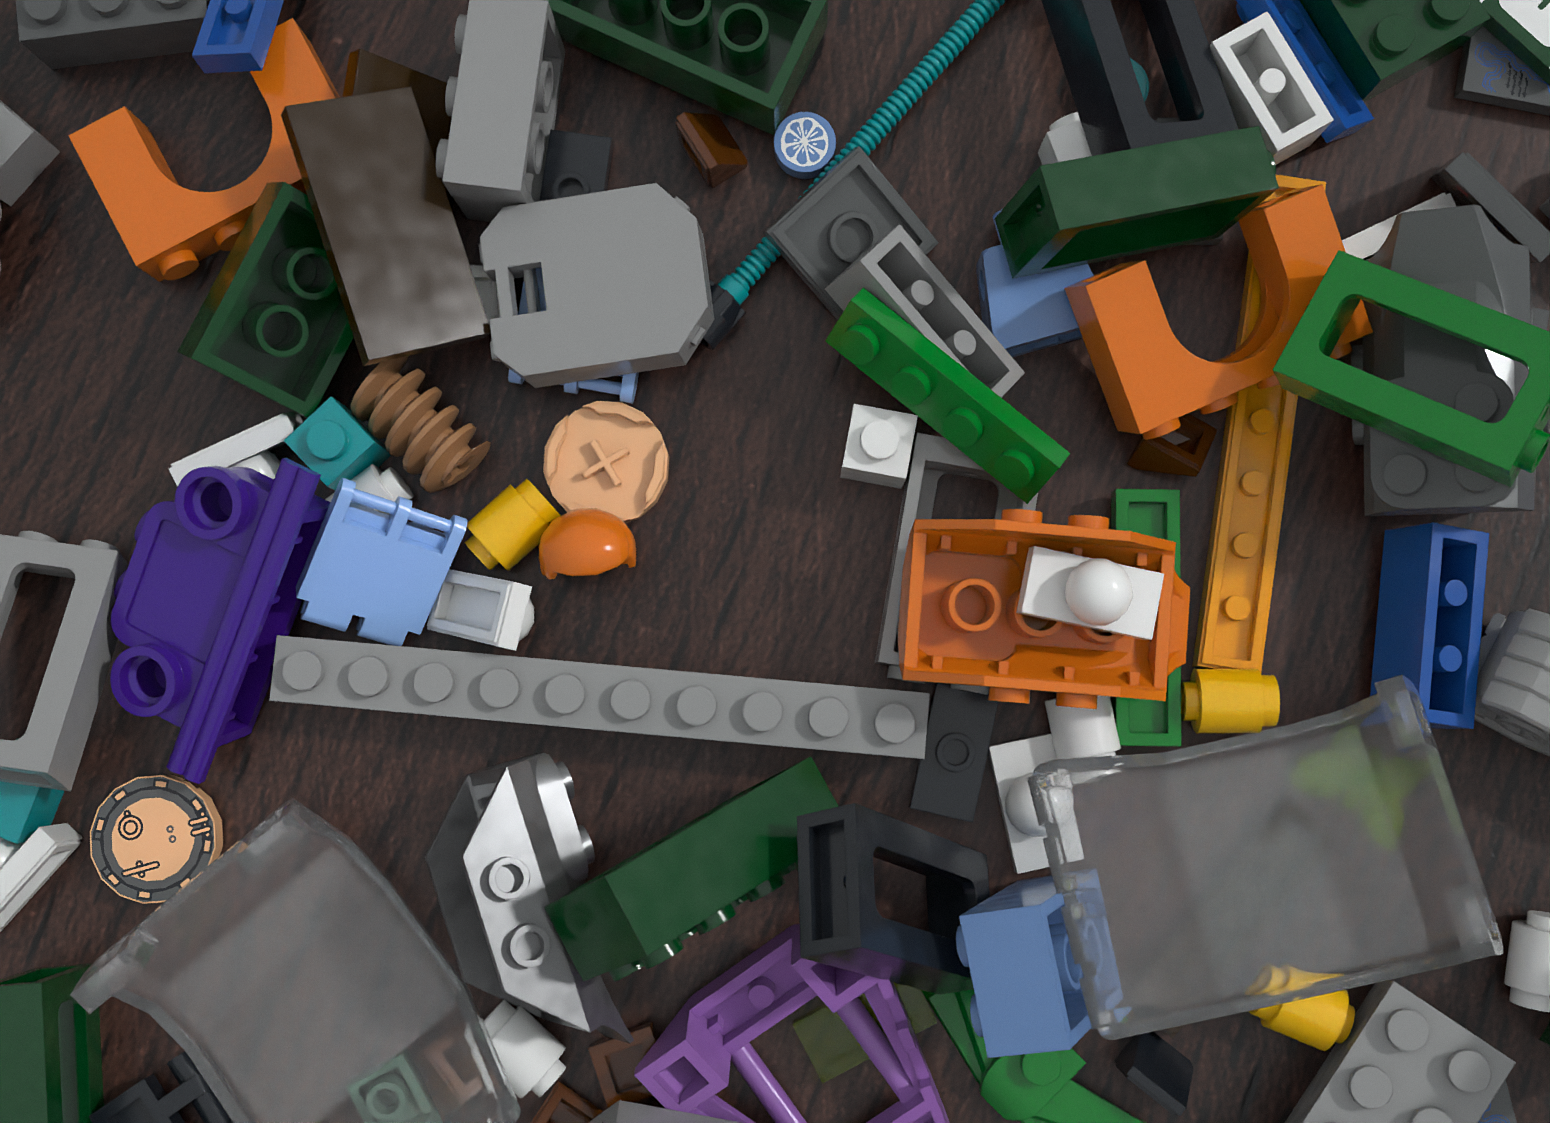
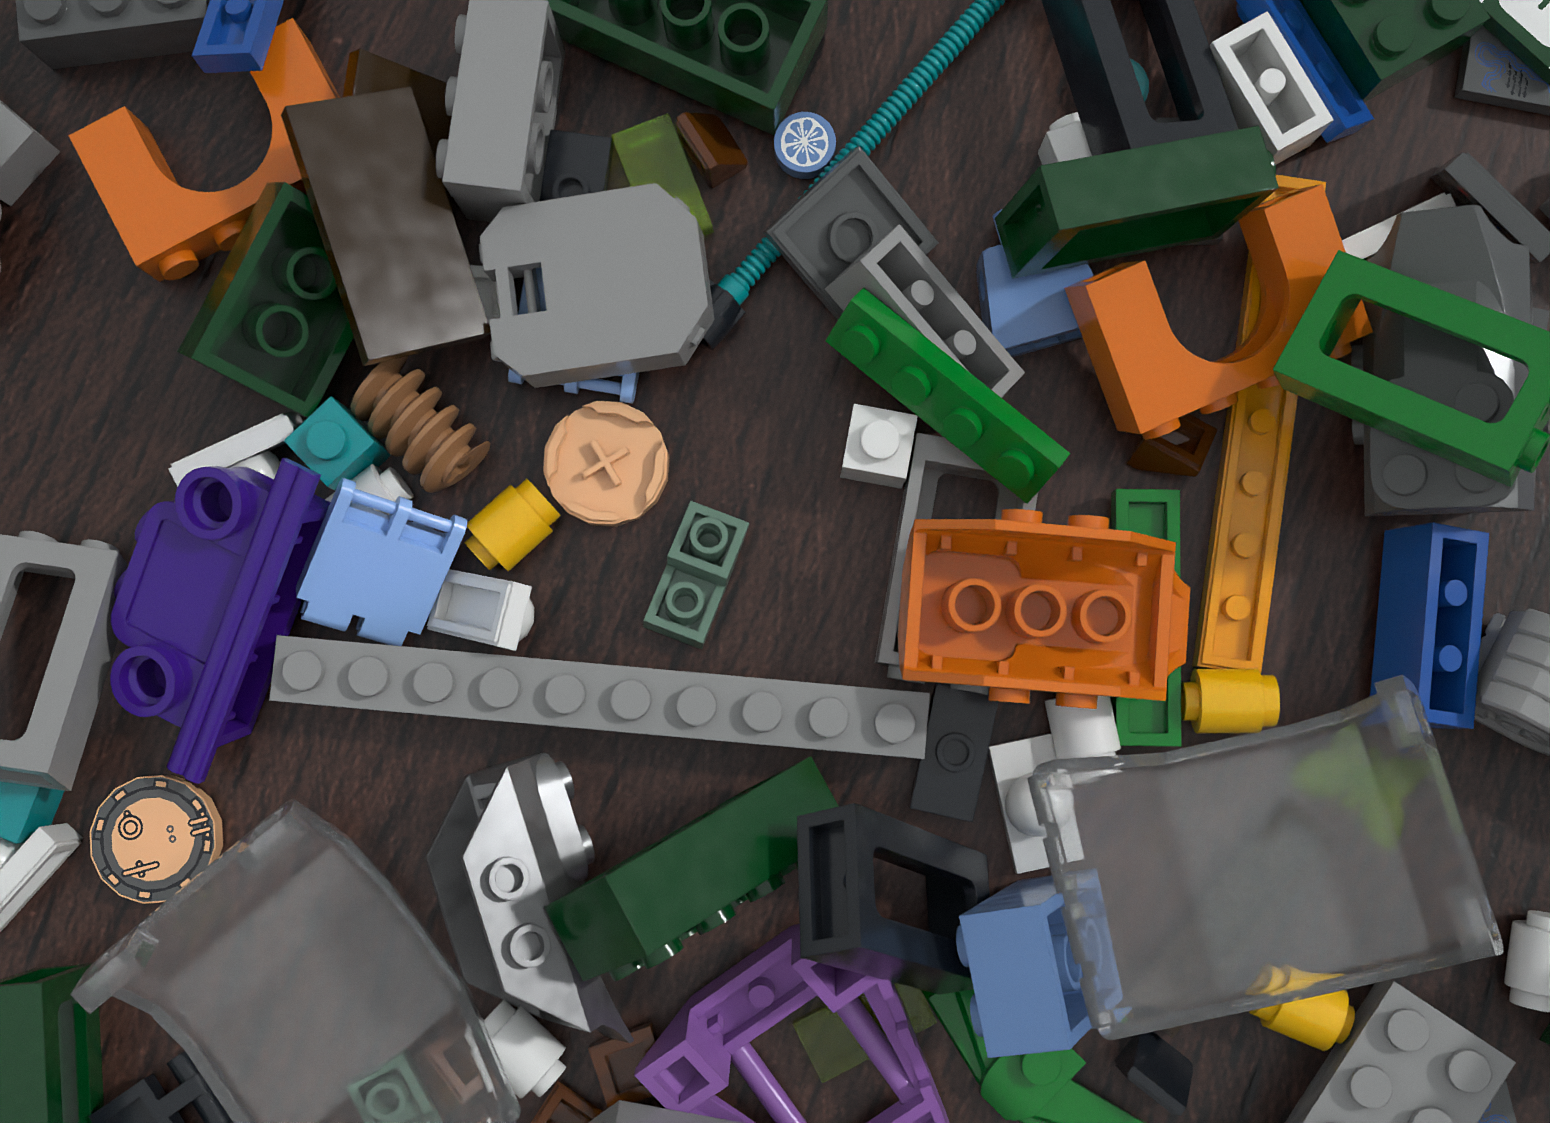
orange hair [539,508,636,579] -> none
white tile [1016,546,1164,640] -> none
none -> clear neon green tile [611,113,714,236]
none -> sand green slope [643,501,749,650]

